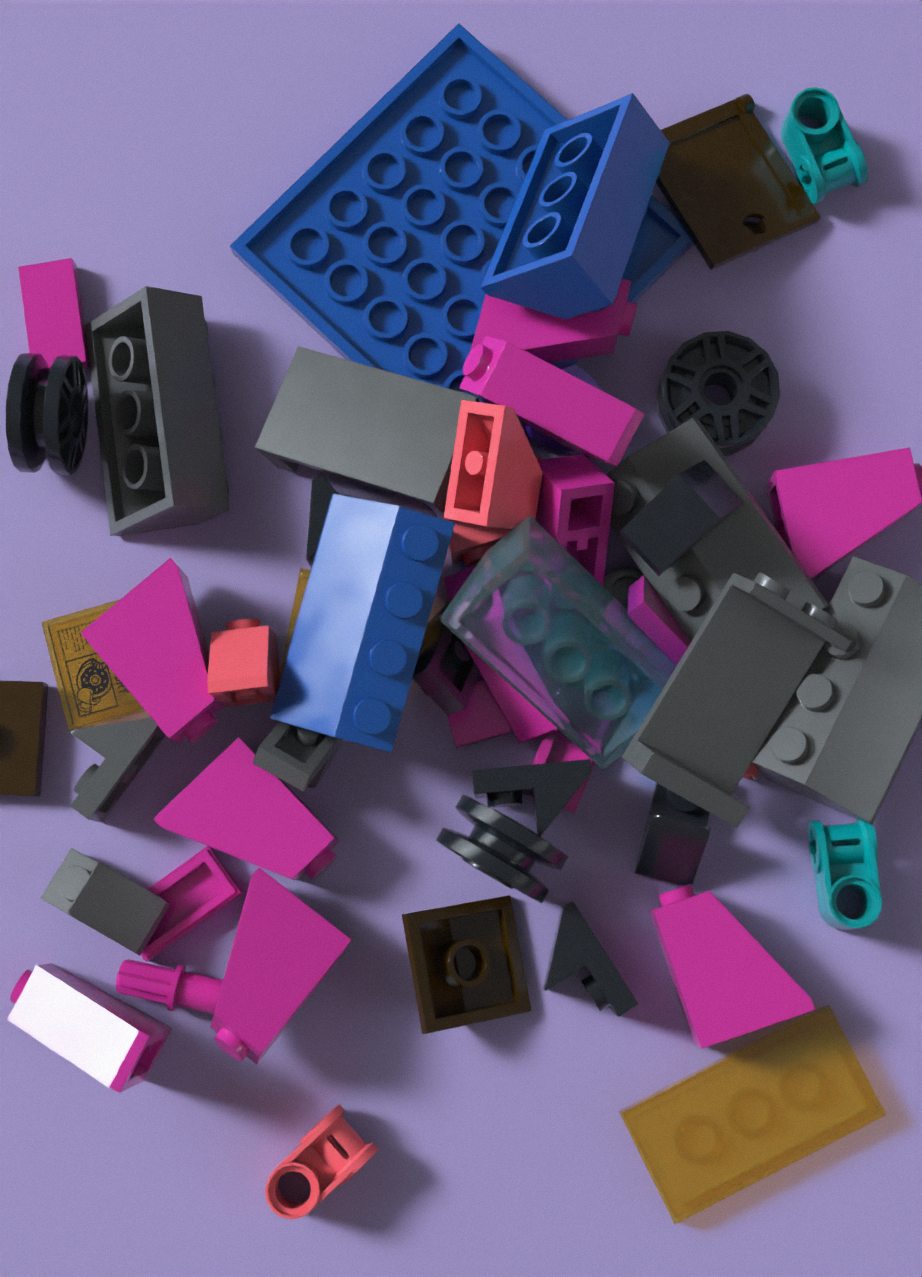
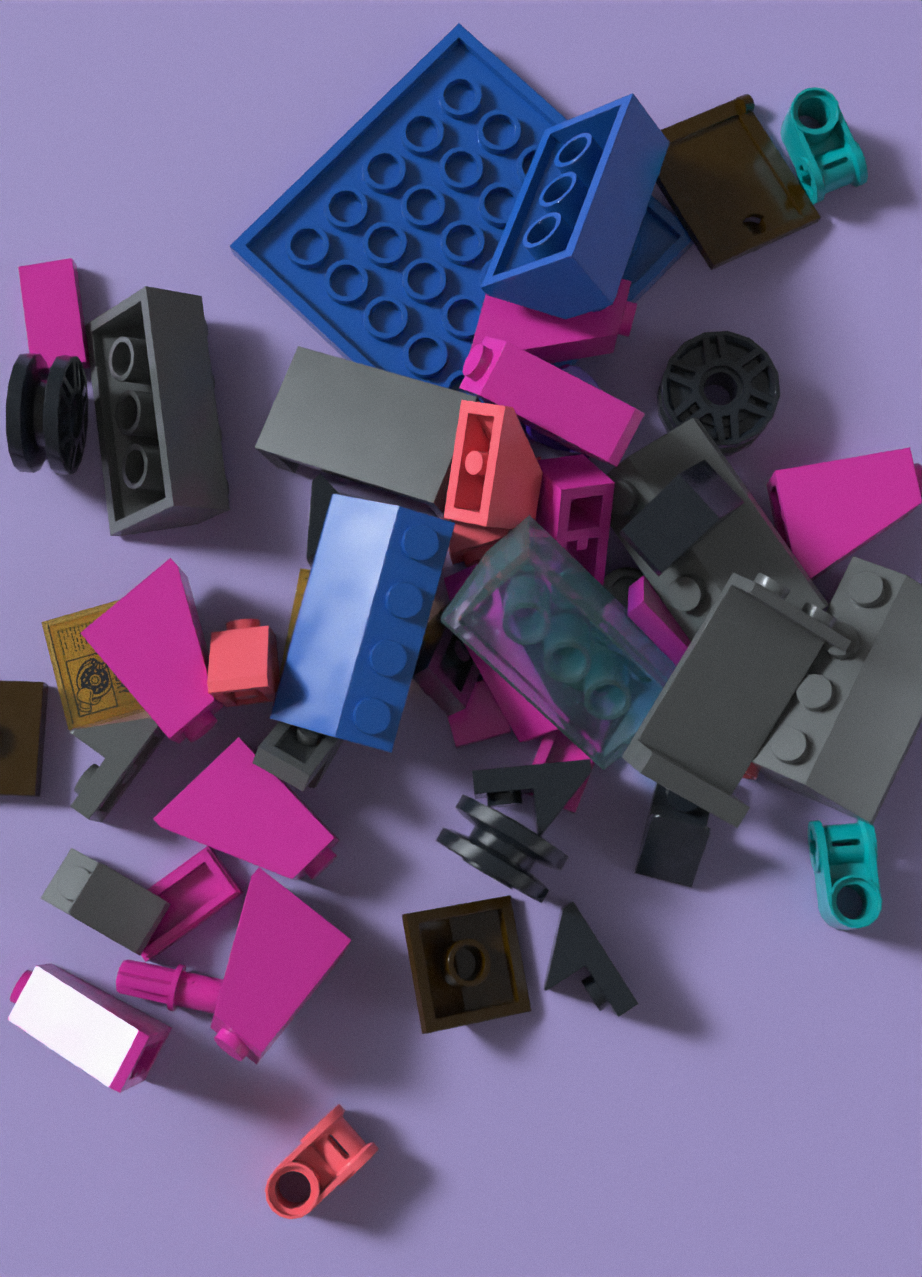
clear yellow tile [618,1005,886,1224] -> none
dark pink slope [648,884,815,1049] -> none

